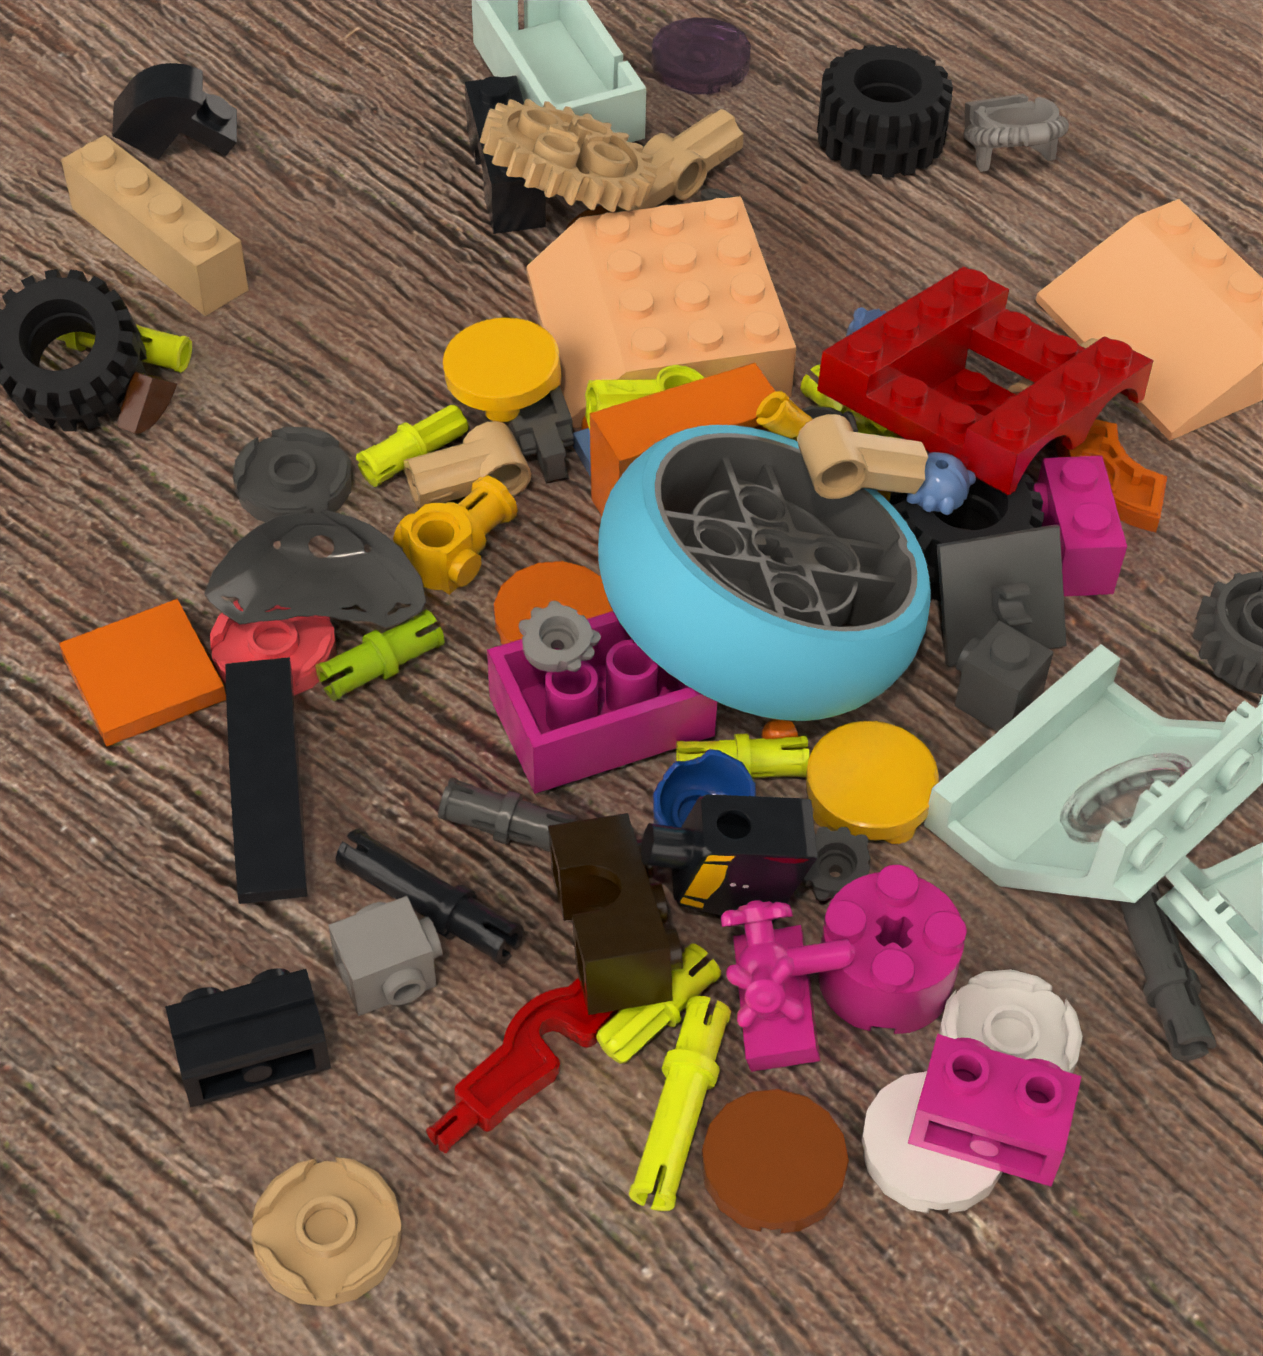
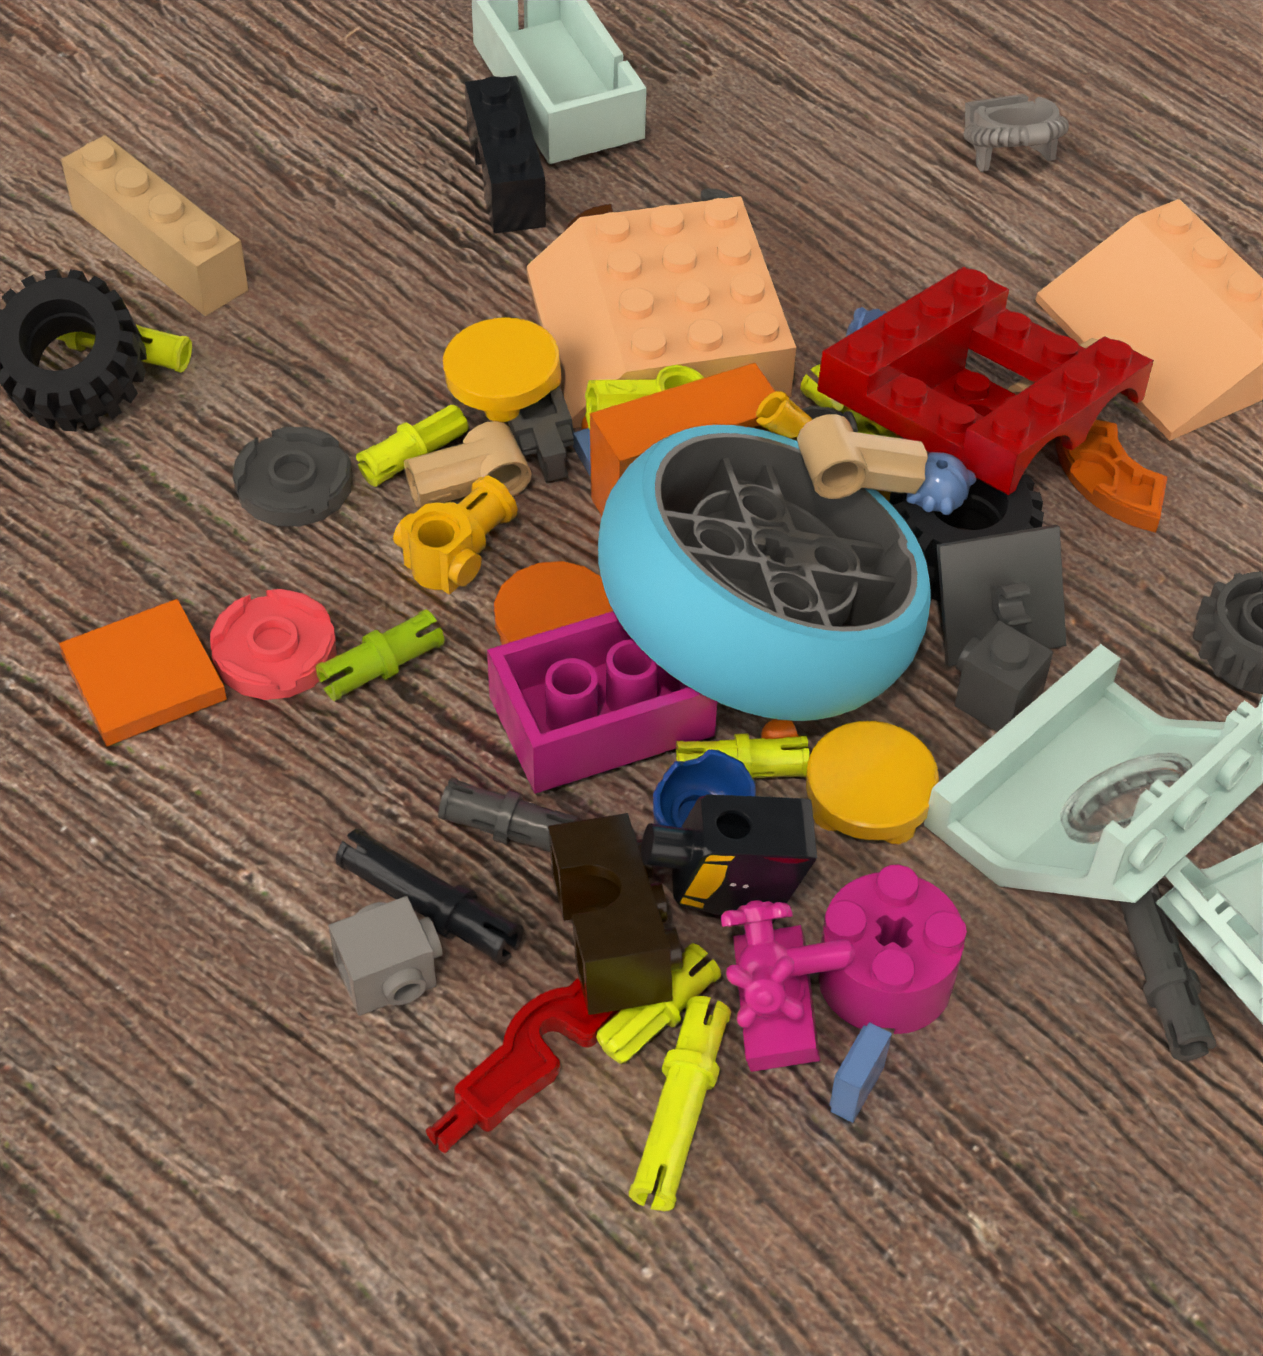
black brick [112,63,237,160] -> none
reddish brown tile [117,372,177,434] -> none
black brick [165,968,331,1108] -> none
dark grey piece [204,509,426,628] -> none
black slope [225,657,308,904] -> none
tan tile [251,1157,402,1307] -> none
tan gear [480,99,657,212] -> none
light grey animal [519,600,601,672] -> none
tan piece [614,109,744,212] -> none
tile [651,17,751,95] -> none
dark orange tile [701,1089,849,1234] -> none
dark grey animal [802,827,871,901] -> none
black tyre [817,44,953,177] -> none
white tile [862,1071,1003,1213] -> none
dark pink brick [908,1034,1082,1187] -> none
white tile [939,969,1083,1073] -> none
dark pink brick [1033,456,1127,597] -> none
none -> medium blue tile [829,1022,892,1123]

